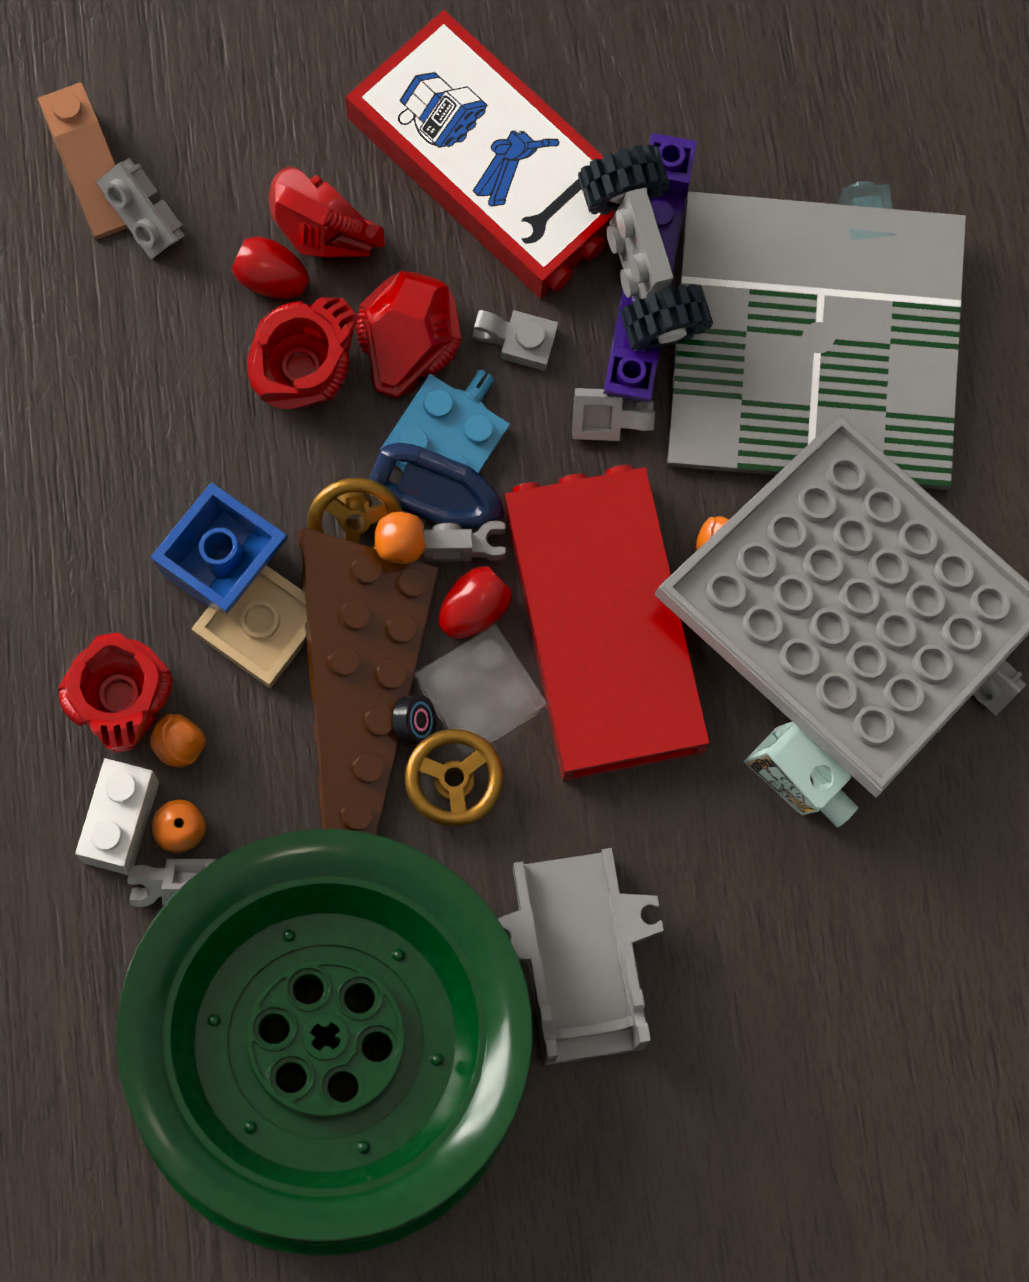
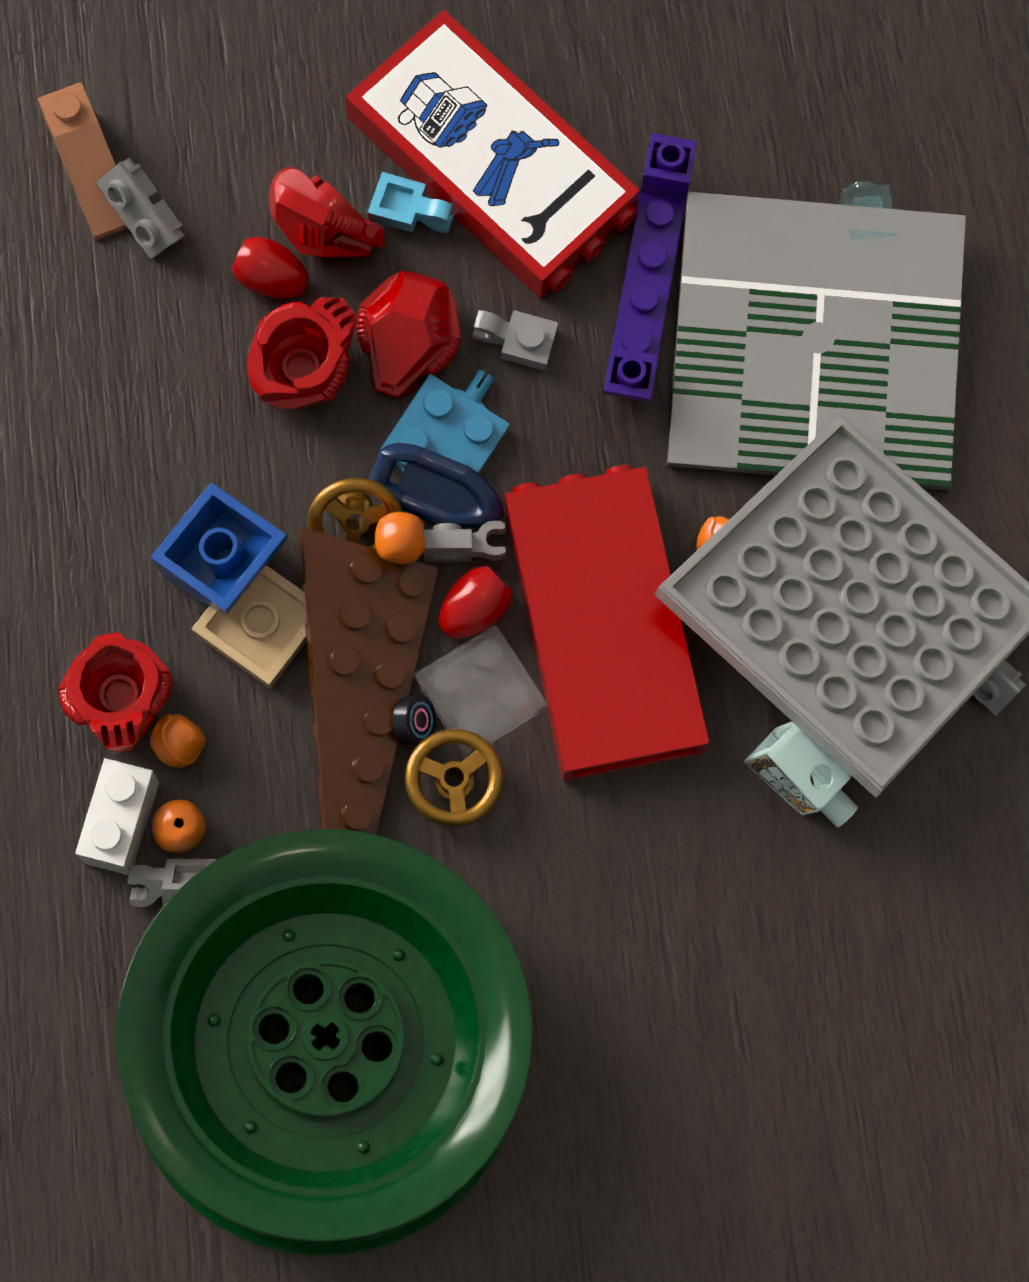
light grey piece [497,848,664,1066] -> none
light grey plate [572,388,655,441] -> none
black plate [578,145,714,351] -> none
none -> medium azure plate [368,172,454,233]

